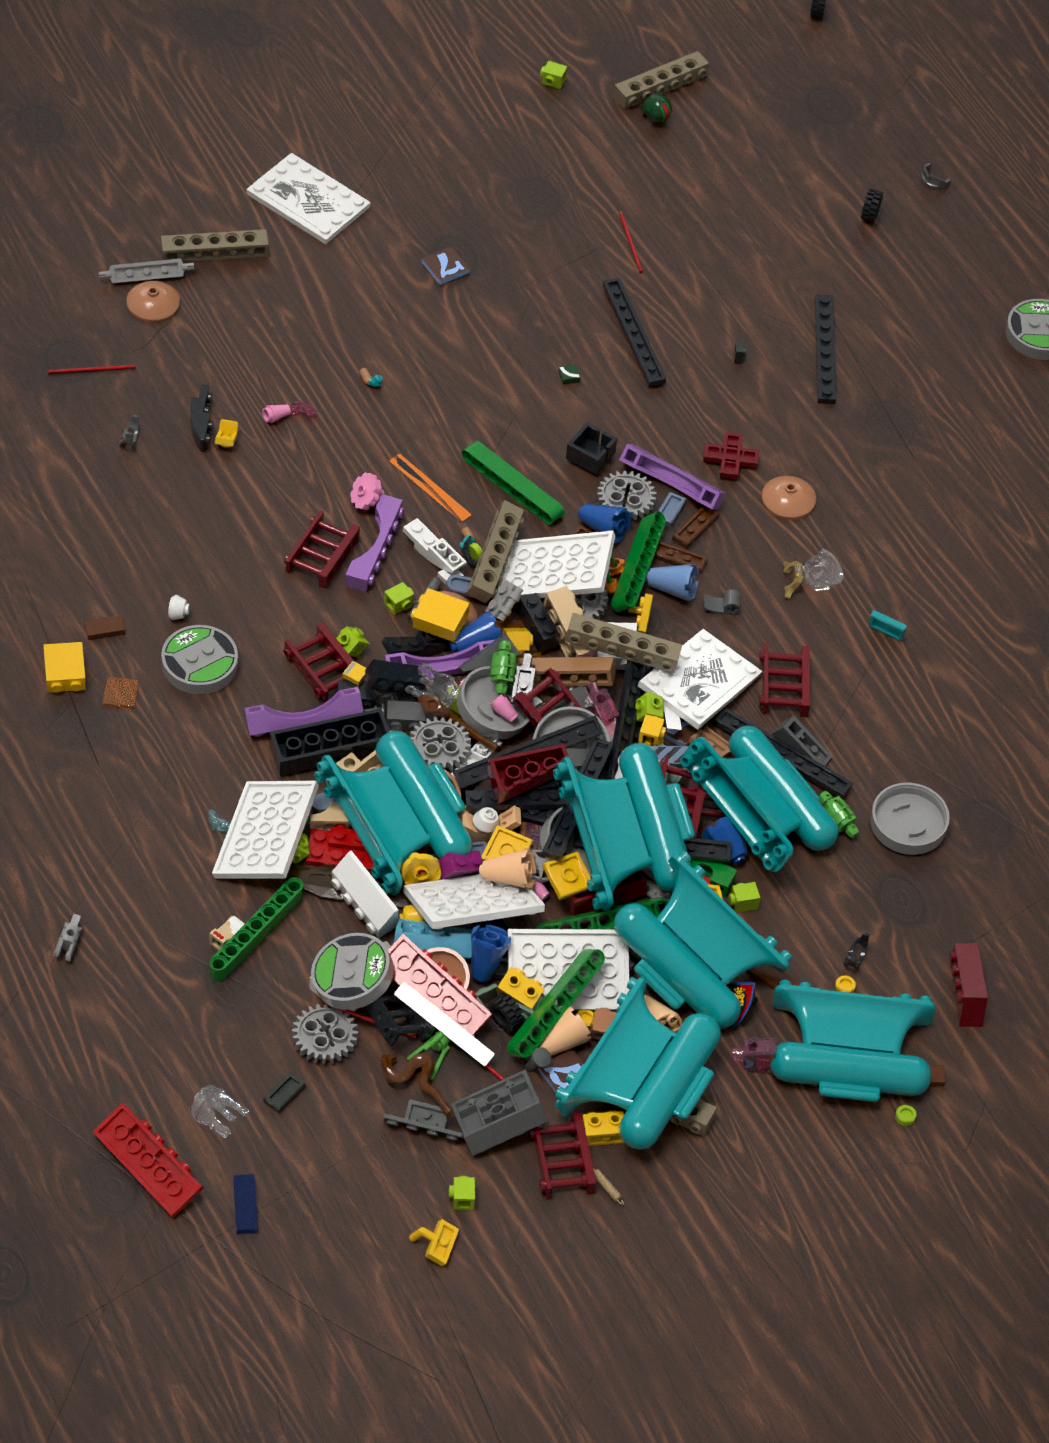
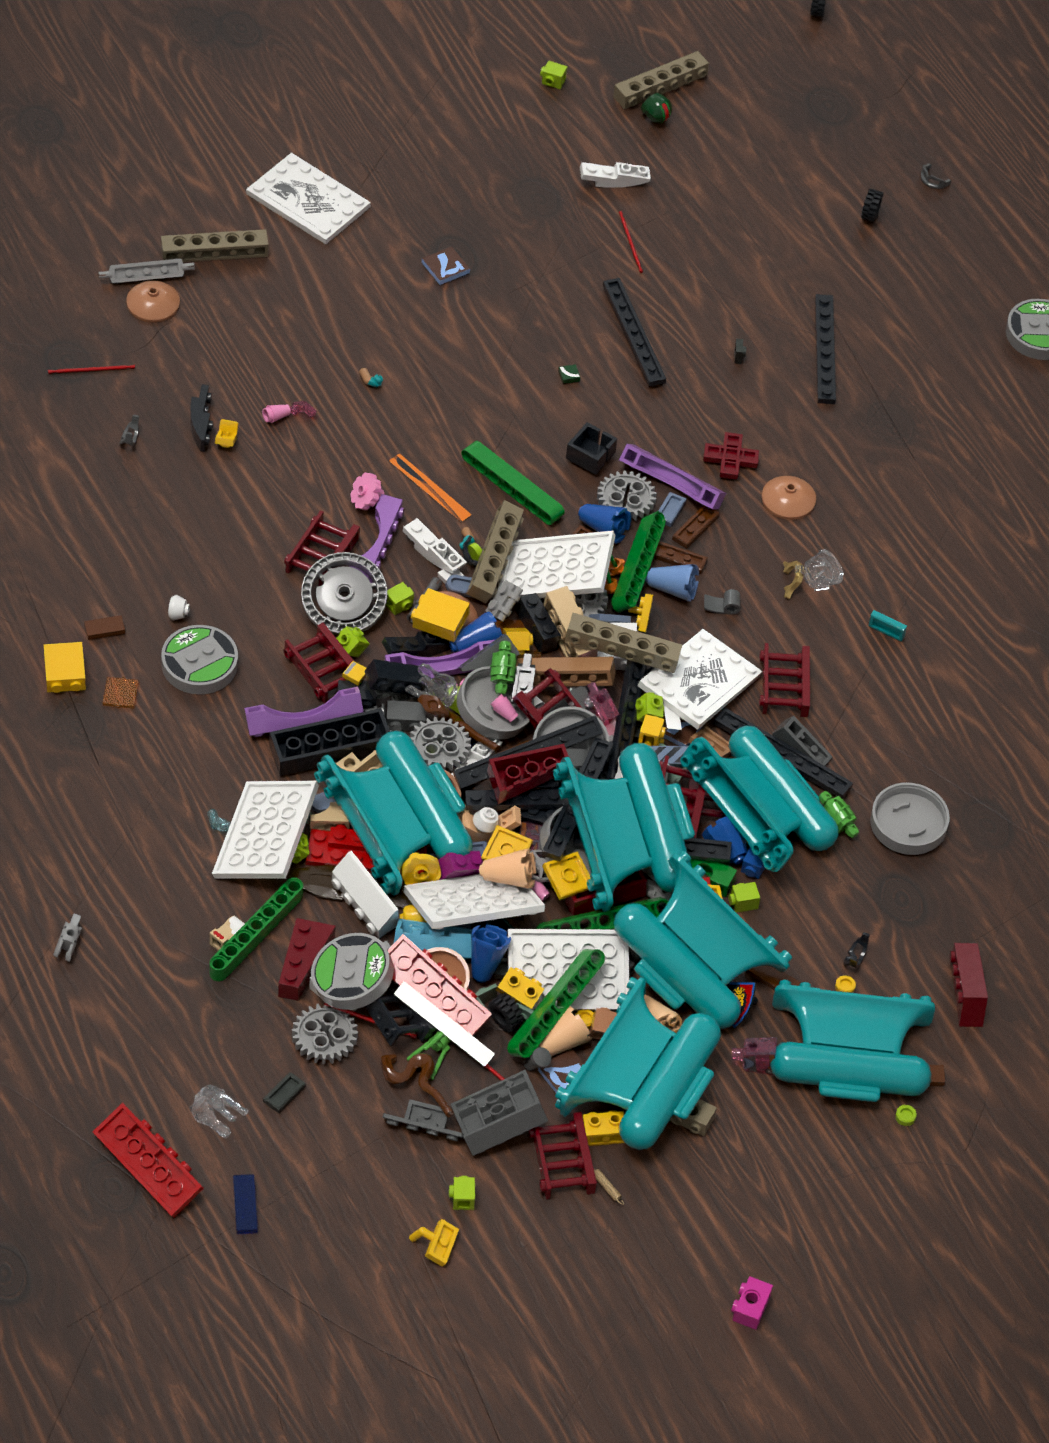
none -> dark red wedge [278,918,336,1001]
none -> light grey piece [301,552,387,636]
none -> white slope [580,162,651,188]
none -> sand blue tile [589,614,631,623]
none -> dark pink brick [731,1276,773,1330]
none -> blue brick [741,847,765,879]

